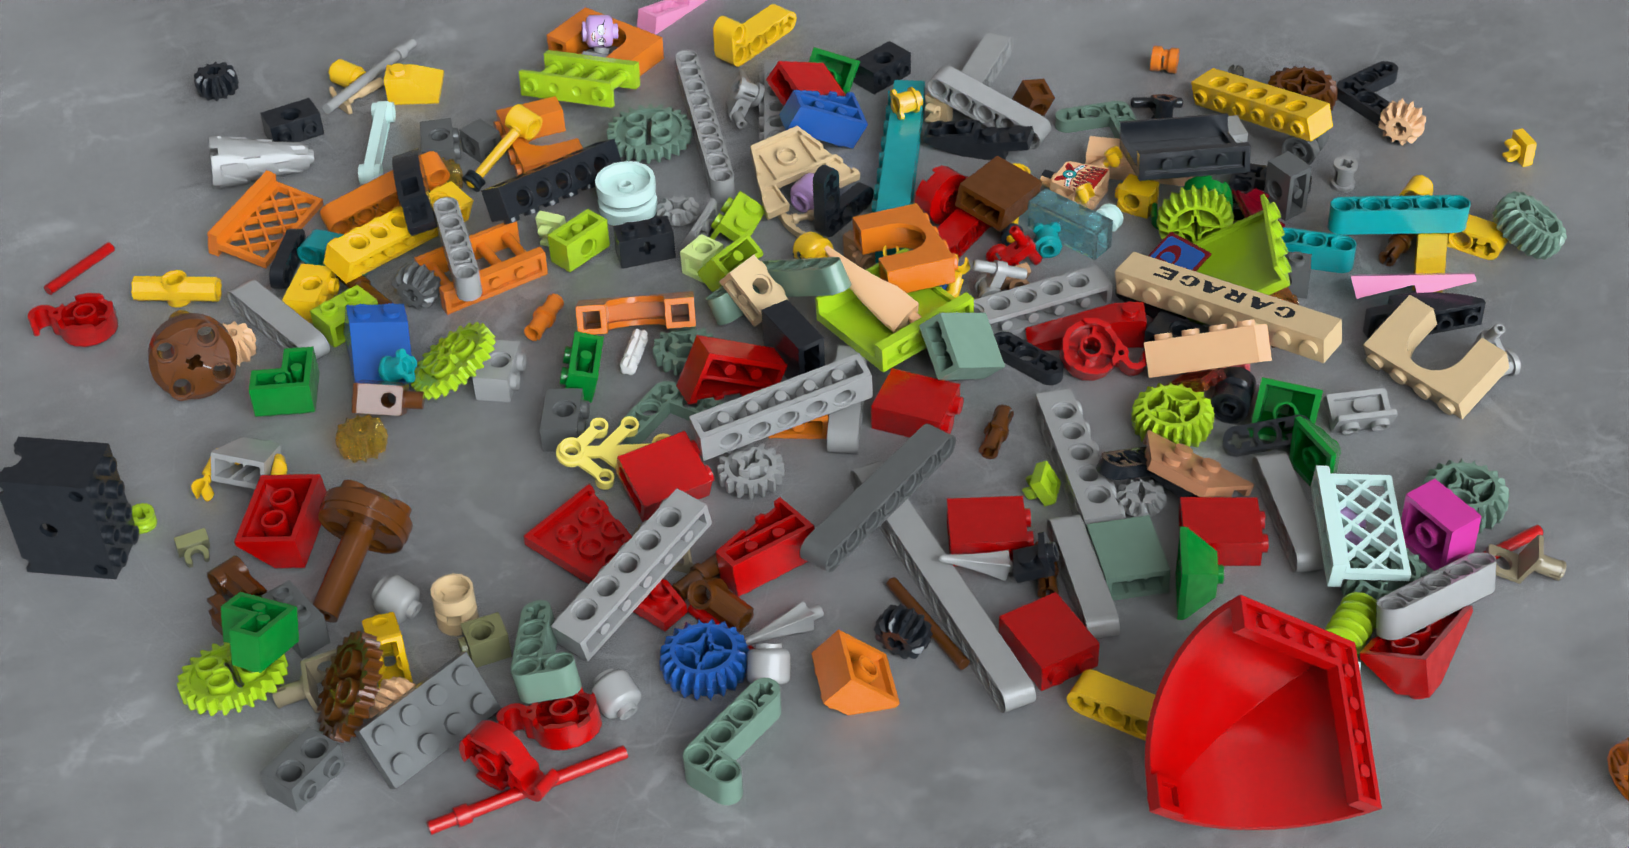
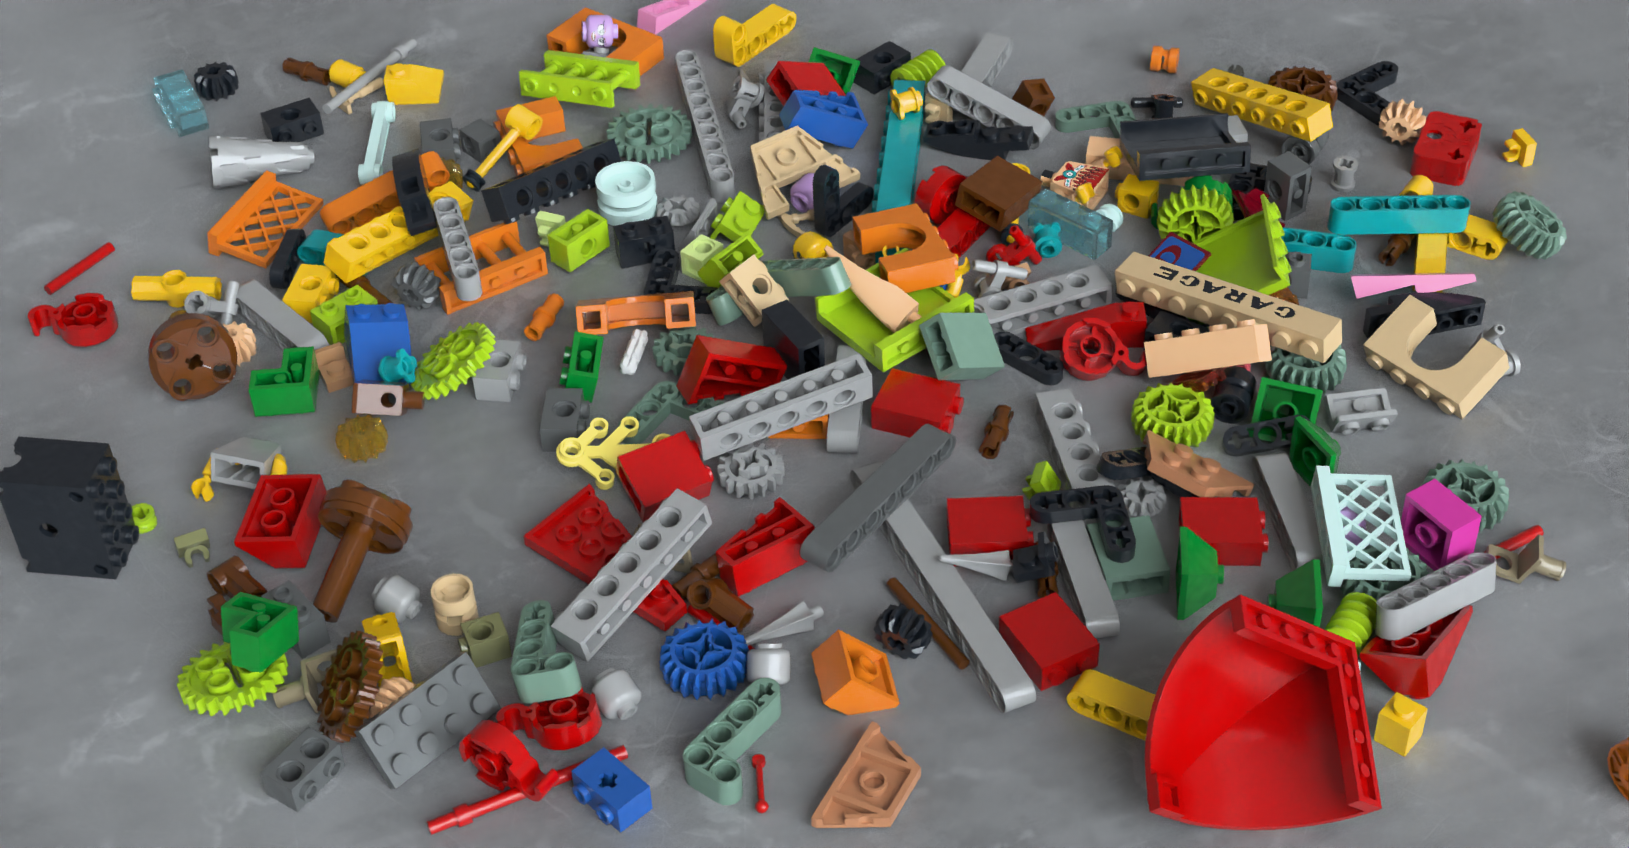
none -> clear light blue brick [151,69,209,137]
none -> light grey piece [184,280,239,325]
none -> reddish brown pin [283,57,331,86]
none -> medium nougat bracket [314,342,354,393]
none -> blue brick [571,747,653,833]
none -> black beam [644,249,718,314]
none -> red hinge [752,754,769,813]
none -> nougat wing [811,721,921,828]
none -> lime piece [891,49,946,87]
none -> black beam [1029,485,1136,563]
none -> sand green gear [1265,344,1347,395]
none -> green slope [1267,559,1323,627]
none -> yellow brick [1374,692,1428,757]
none -> red axle [1410,111,1482,186]

